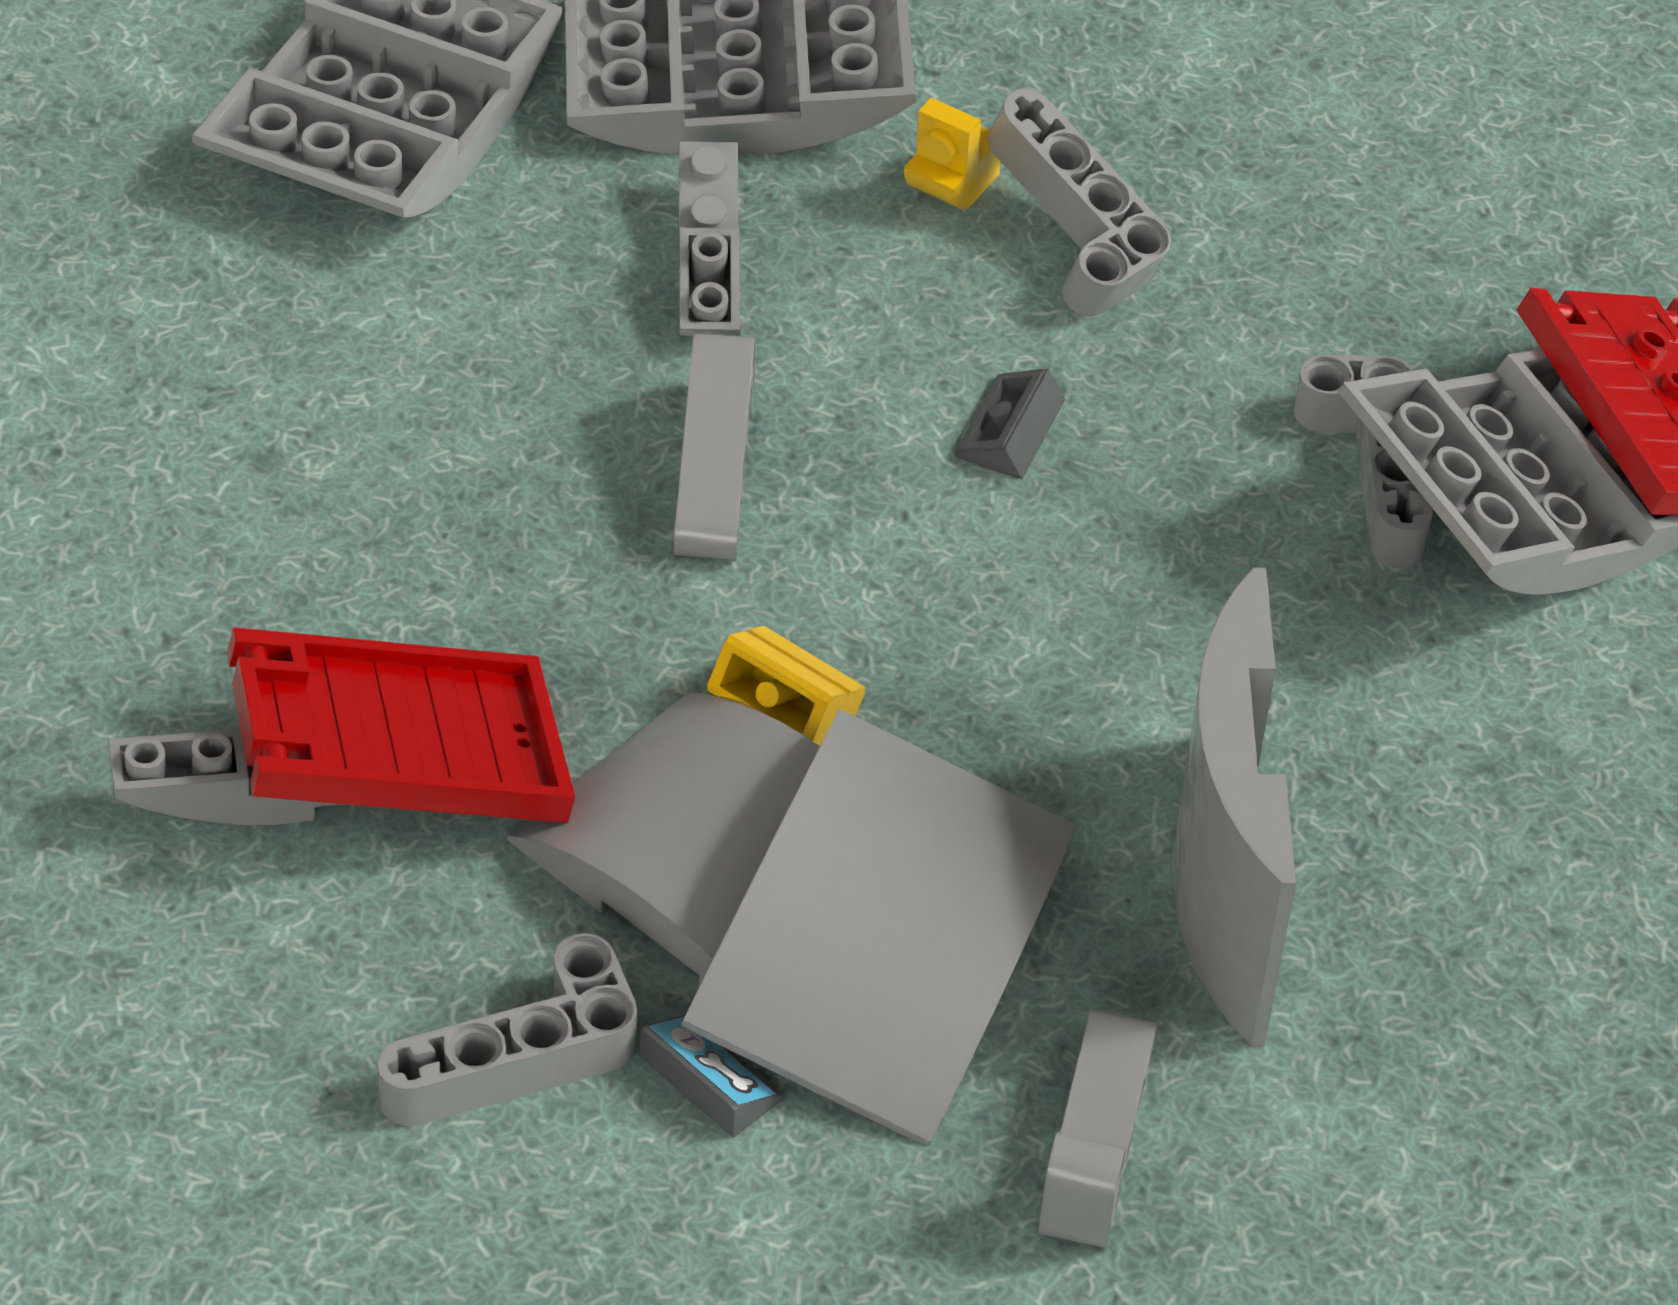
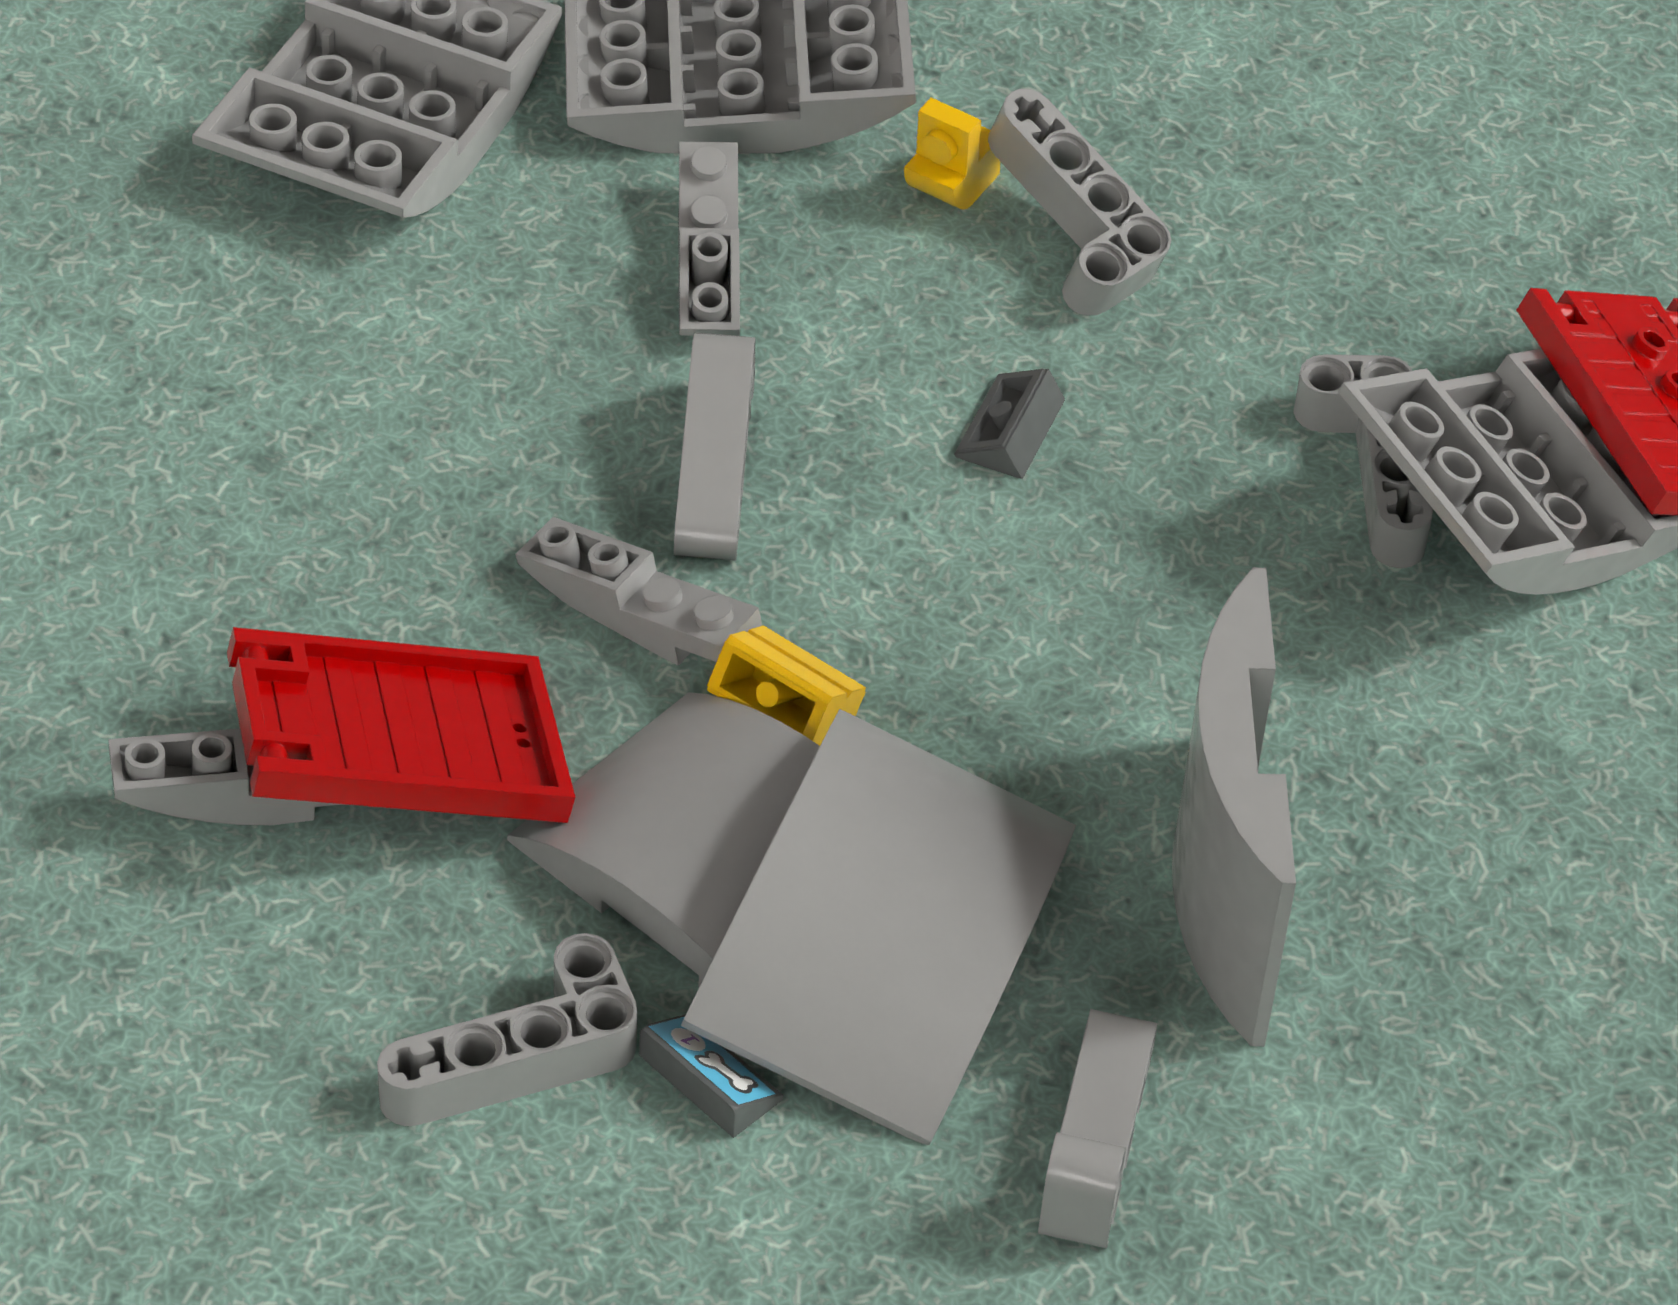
none -> light grey slope [515,517,762,665]

